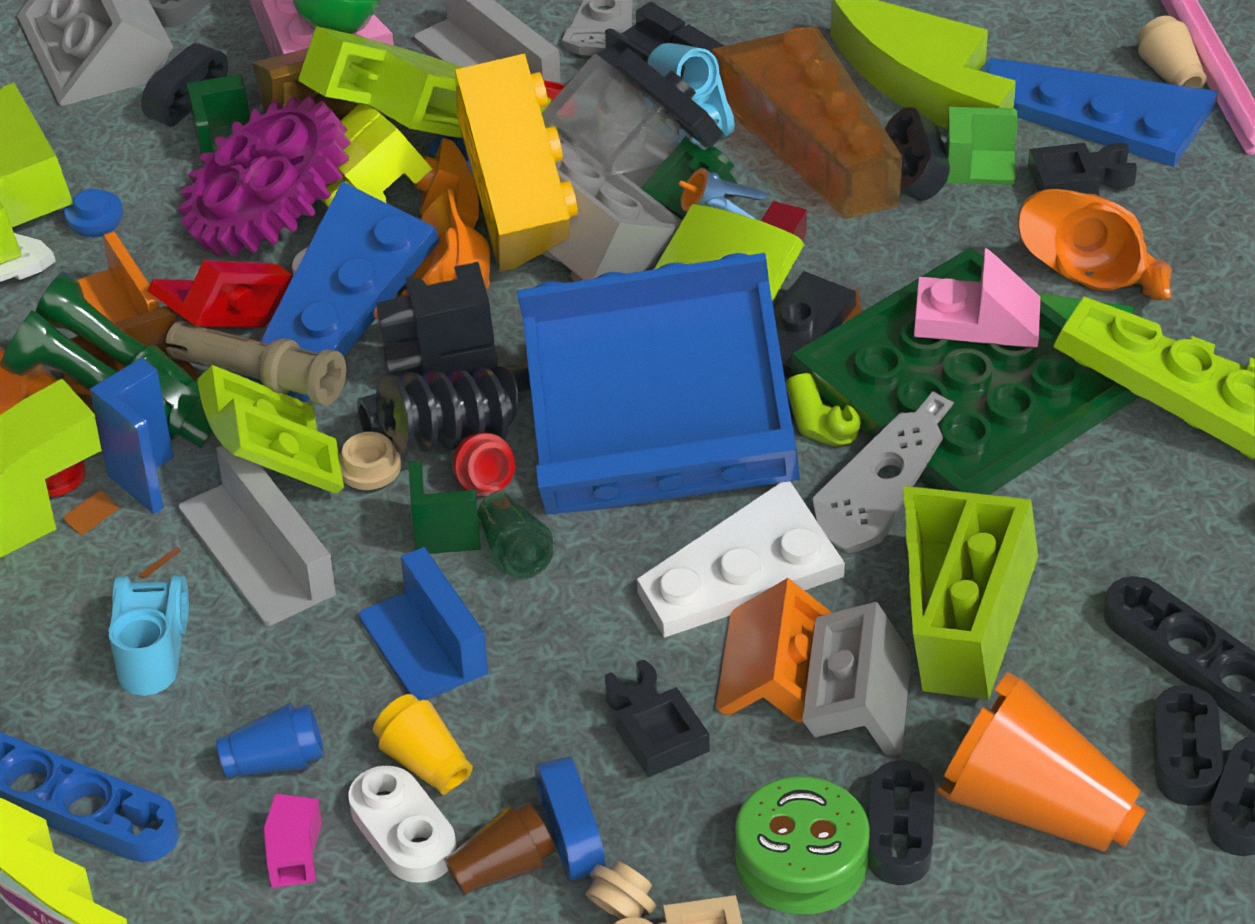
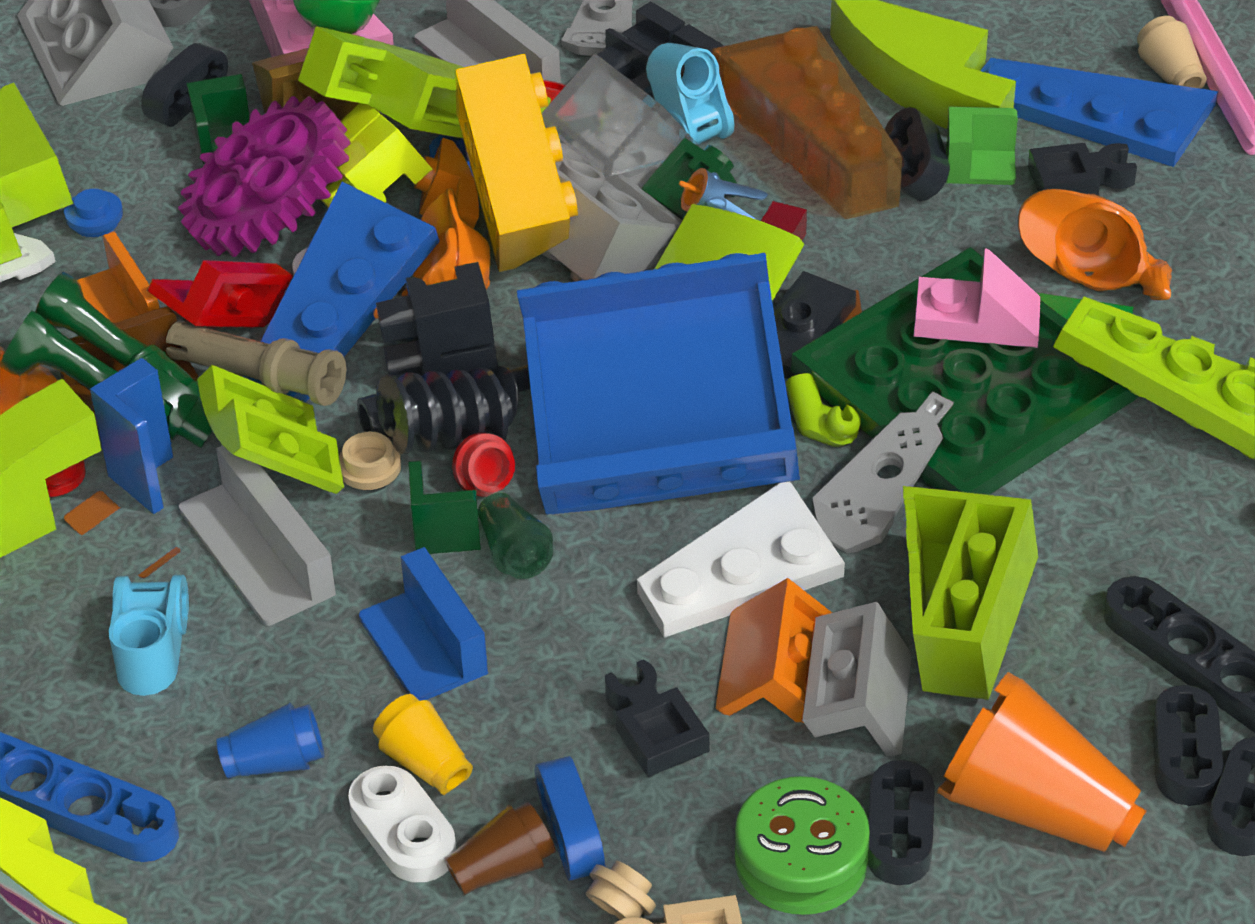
dark pink piece [264,794,322,888] -> none
black plate [614,47,724,149] -> none

